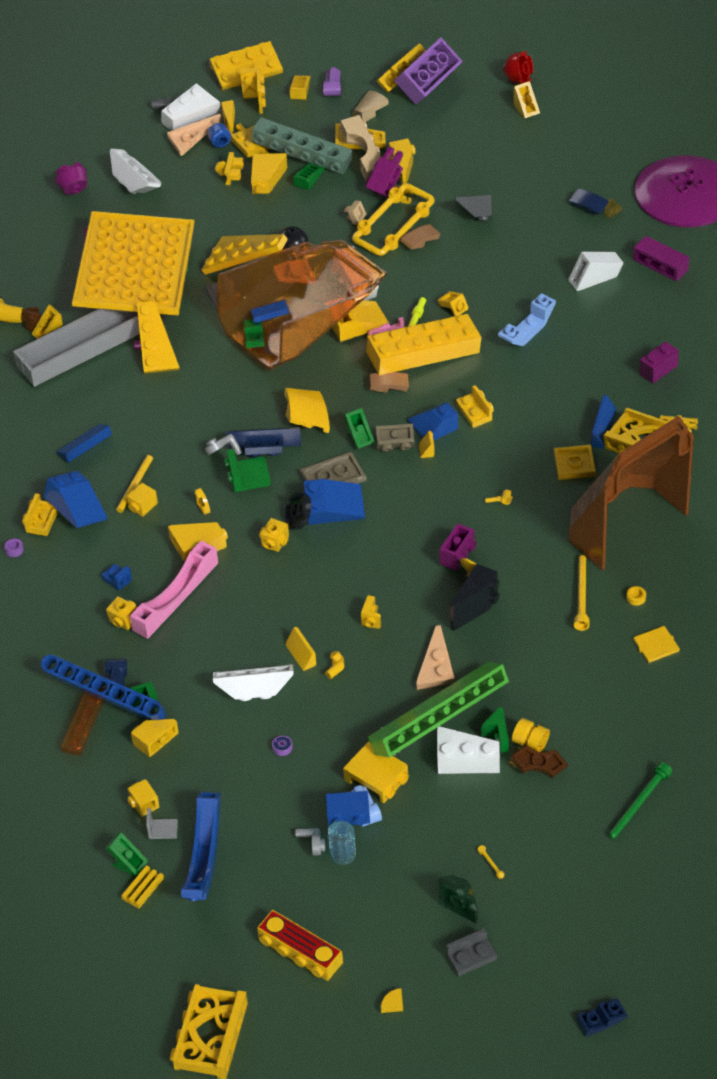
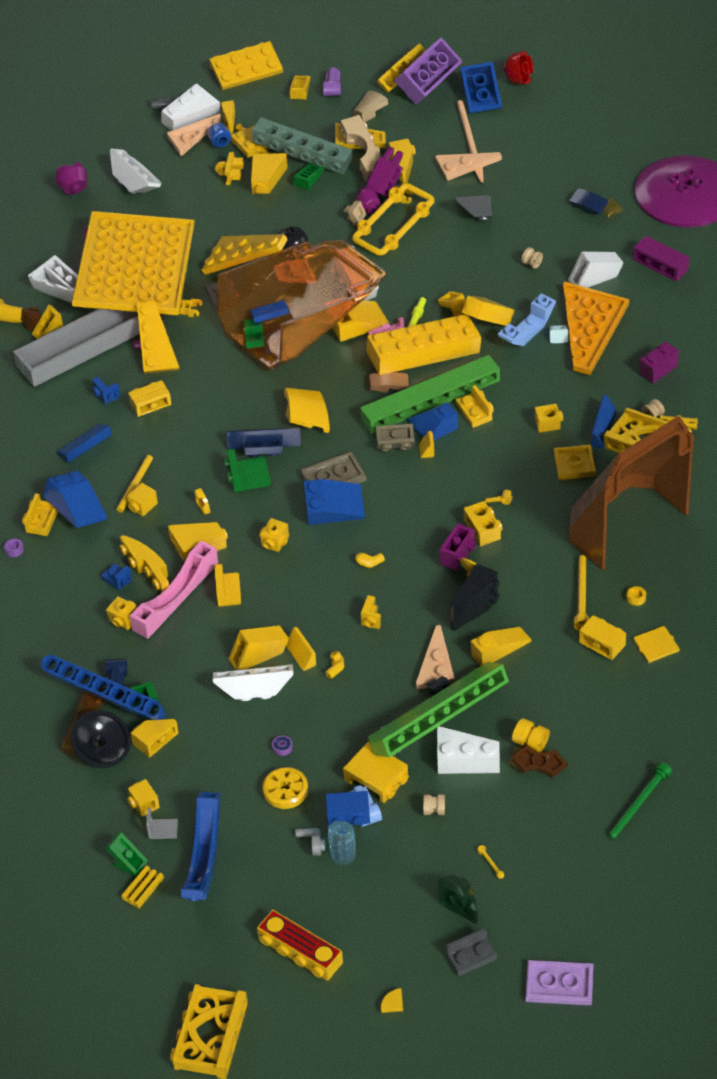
light grey plate [204,434,243,456] -> none
yellow bracket [240,67,266,114] -> none
black tile [285,491,311,530] -> none
green slope [344,408,375,450] -> none
medium nougat slope [400,224,440,250] -> none
green slope [481,707,509,753] -> none
yellow slope [514,81,540,118] -> none
dark blue slope [575,998,628,1037] -> none
none -> white wedge [28,255,78,303]
none -> black dish [70,710,131,768]
none -> blue bracket [92,377,120,404]
none -> yellow slope [119,535,169,593]
none -> yellow brick [128,380,172,417]
none -> yellow piece [179,298,203,317]
none -> yellow panel [215,564,241,607]
none -> yellow slope [228,625,289,670]
none -> yellow wheel [262,767,308,809]
none -> magenta head [355,188,380,214]
none -> yellow arm [355,553,385,568]
none -> bright green brick [360,355,500,434]
none -> tan wheel [423,794,445,815]
none -> black tile [426,676,450,697]
none -> light nougat wing [435,152,502,181]
none -> light nougat piece [457,100,484,183]
none -> blue slope [460,62,502,114]
none -> yellow slope [462,296,515,326]
none -> yellow brick [464,501,503,546]
none -> yellow slope [471,627,531,666]
none -> tan wheel [522,247,543,269]
none -> lavender tile [526,960,593,1005]
none -> yellow brick [535,404,563,433]
none -> light aqua slope [549,325,568,343]
none -> light orange wing [563,282,629,375]
none -> yellow brick [579,615,626,660]
none -> tan wheel [641,399,665,418]

